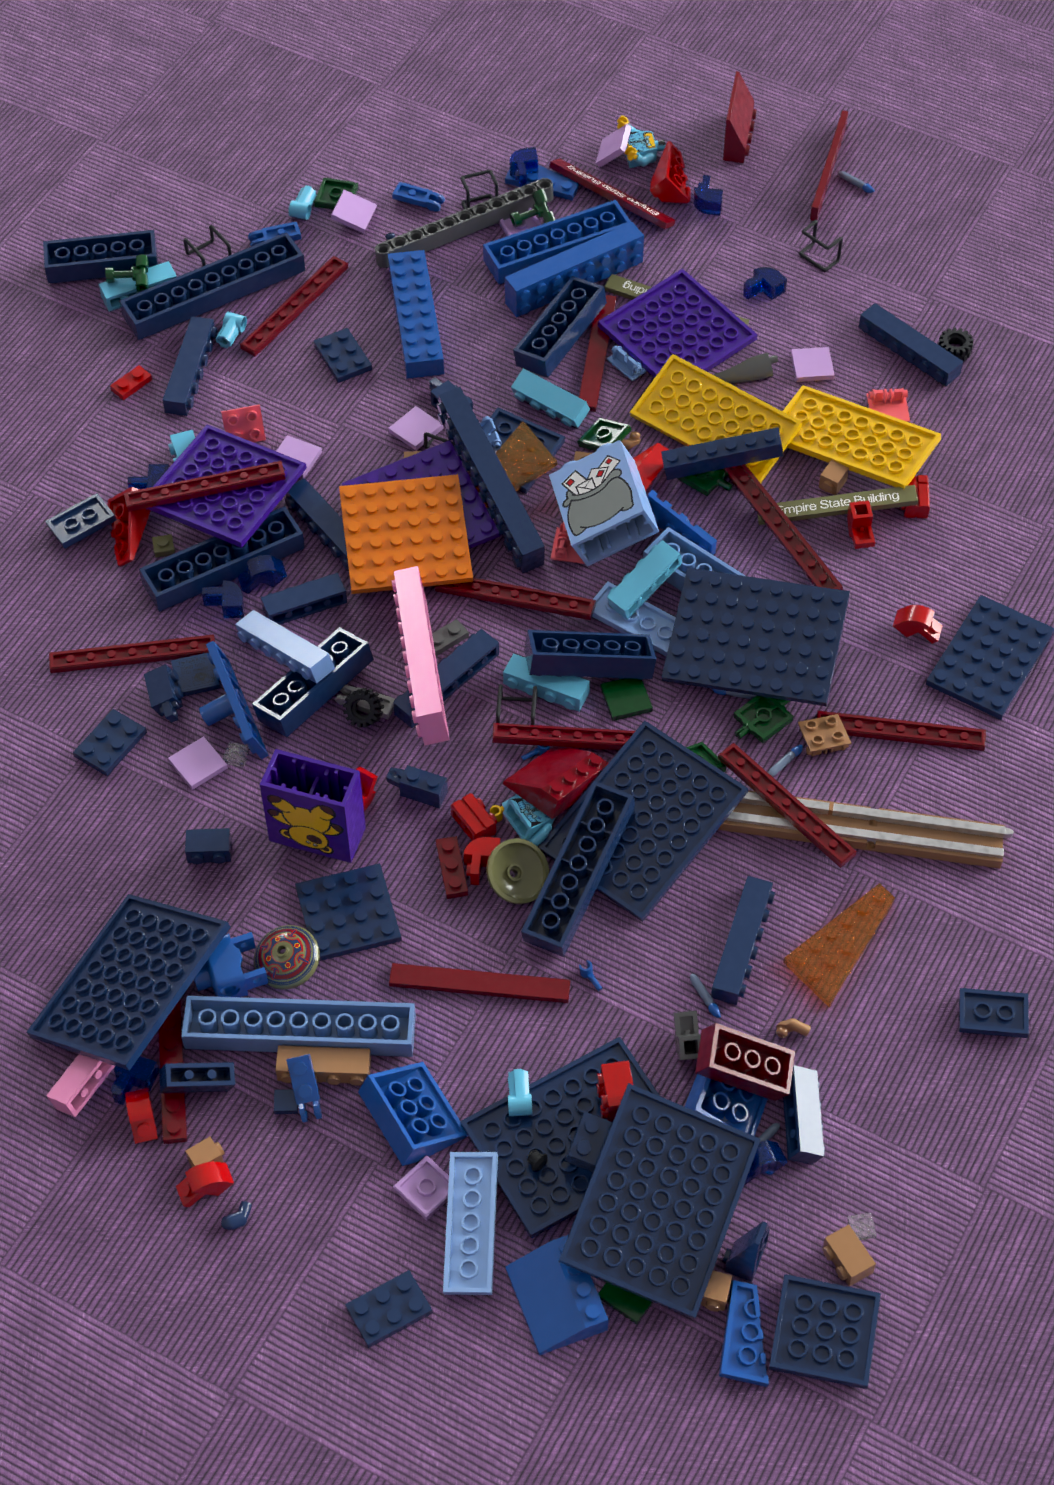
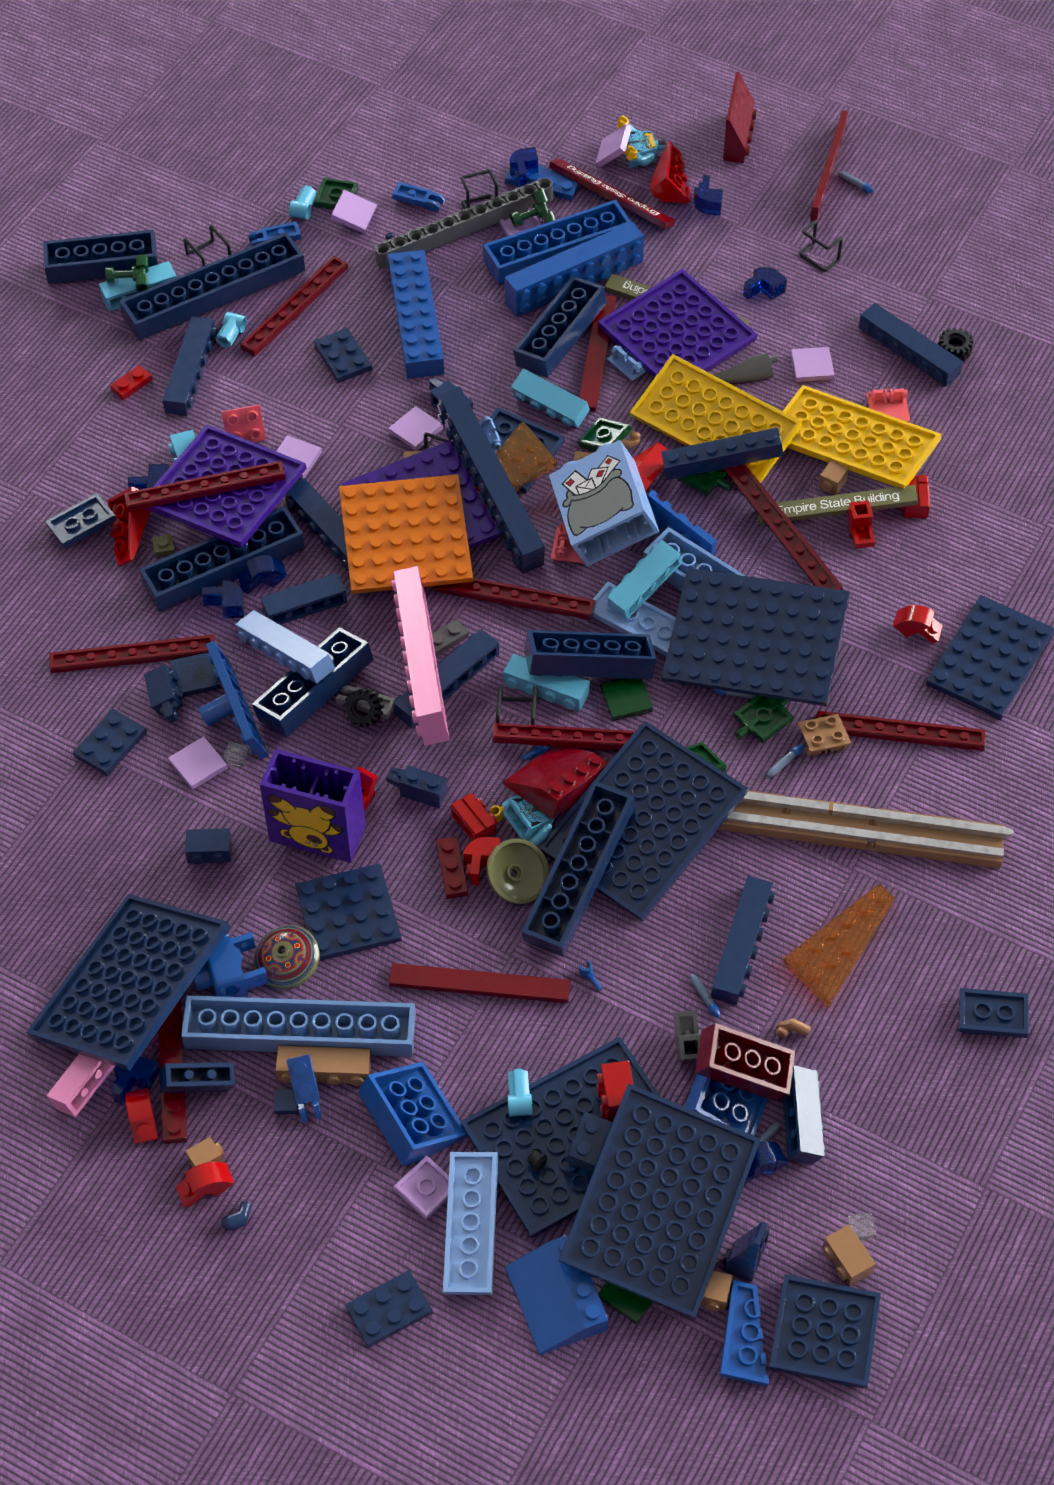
dark red tile [718,743,857,868] -> none

